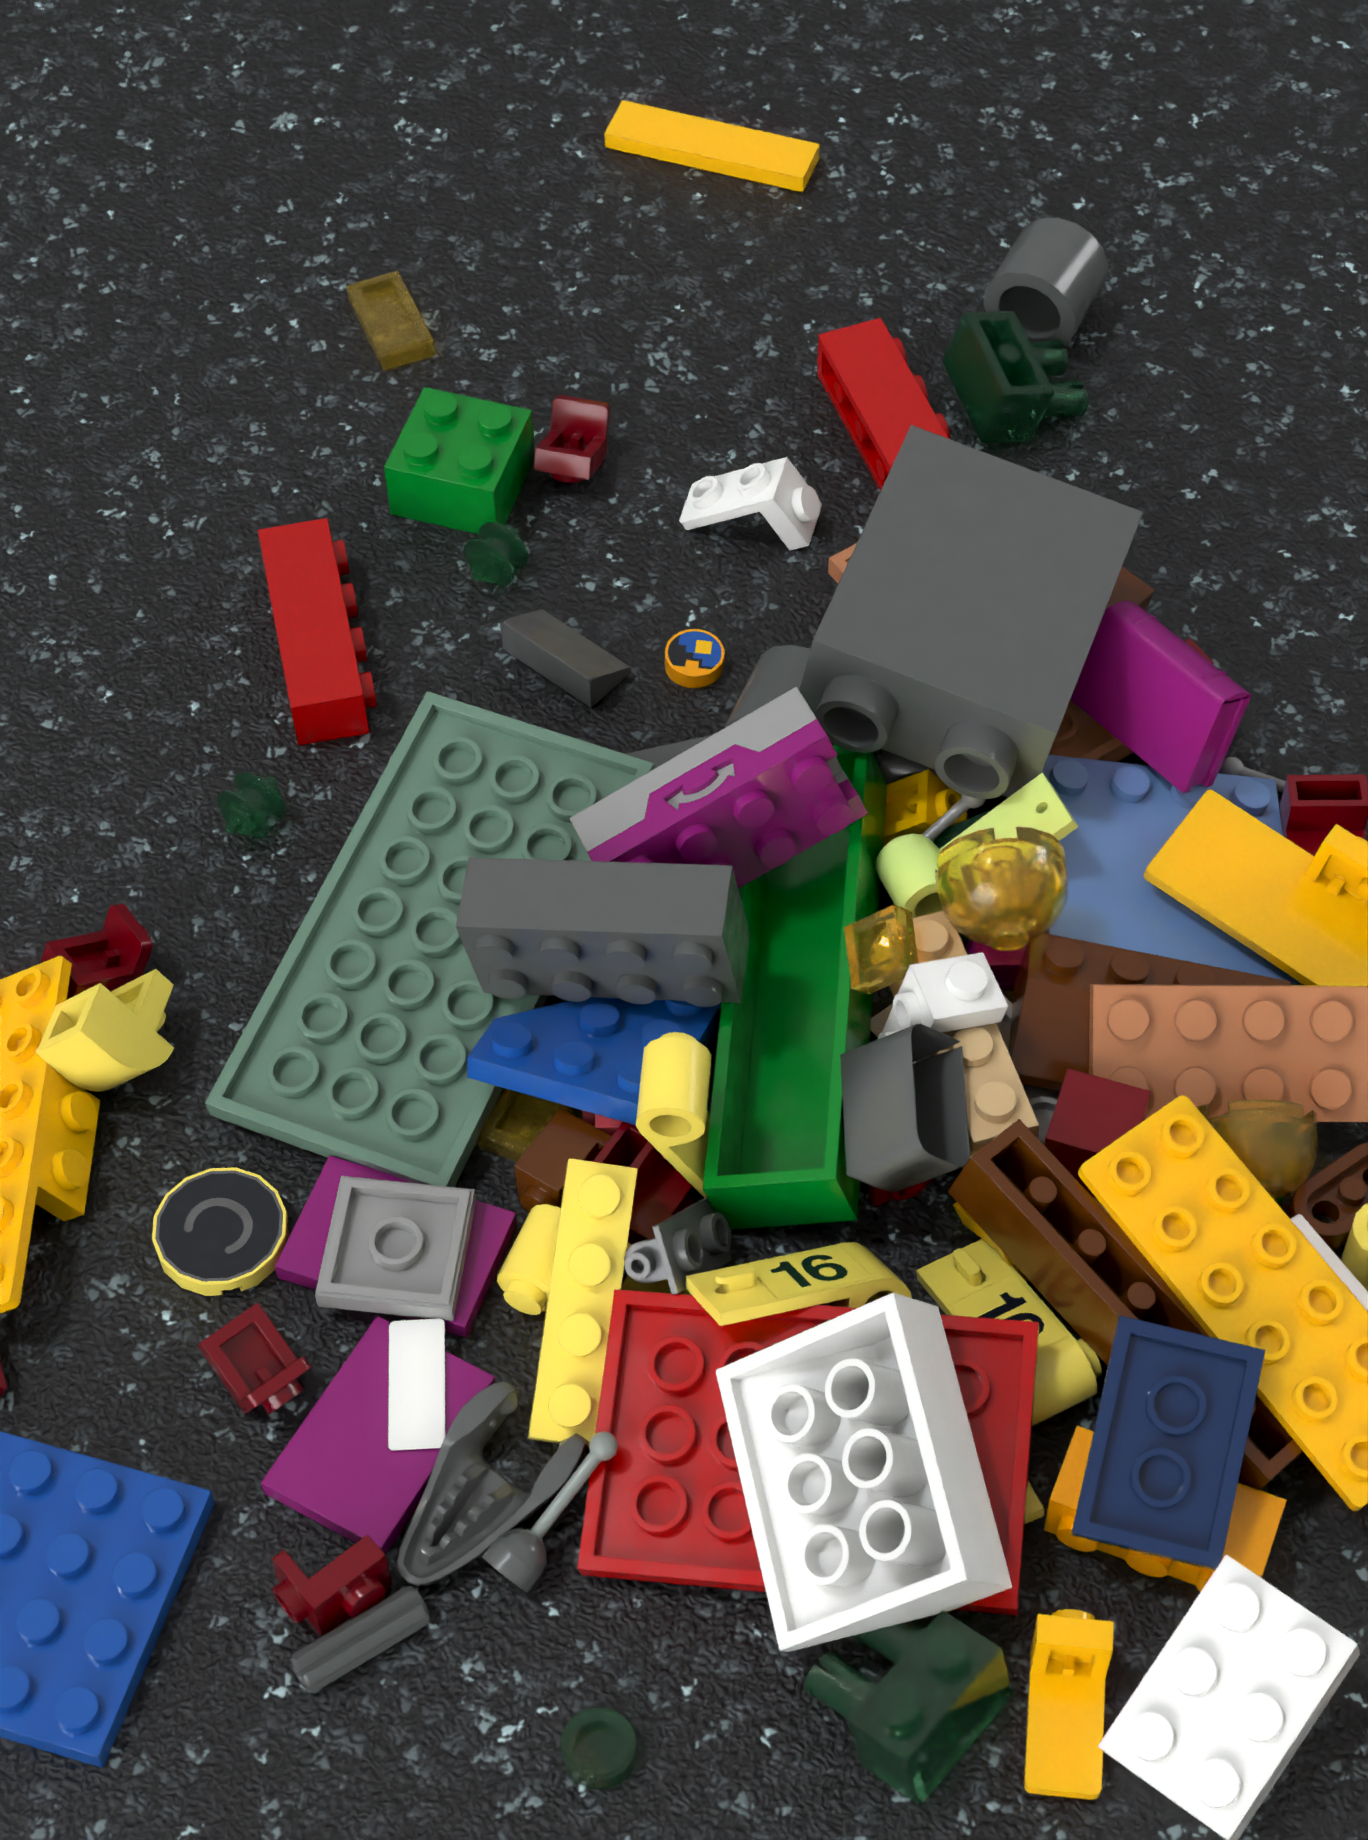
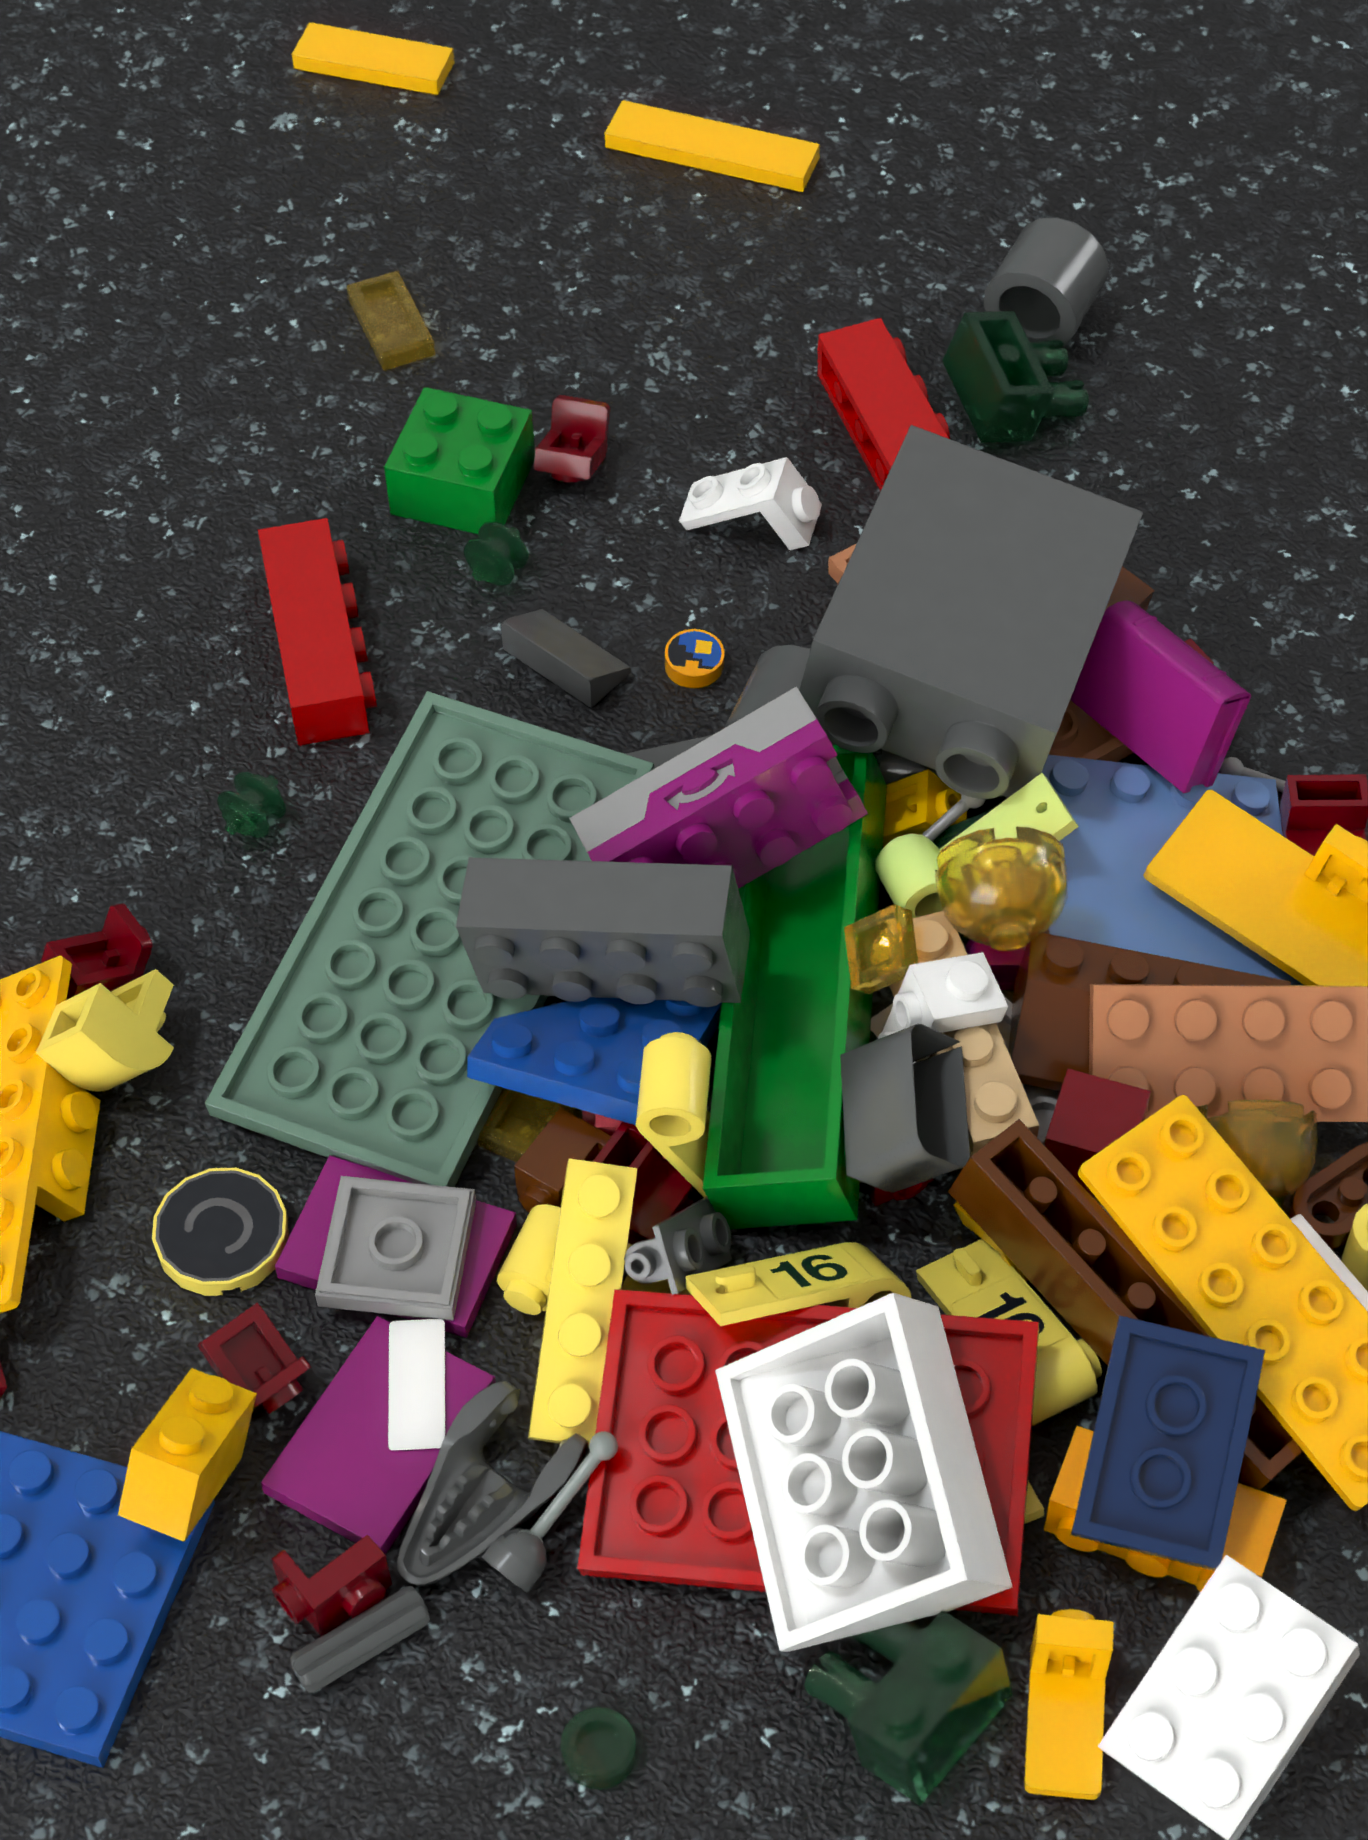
none -> yellow brick [118,1368,257,1542]
none -> yellow tile [292,22,454,95]

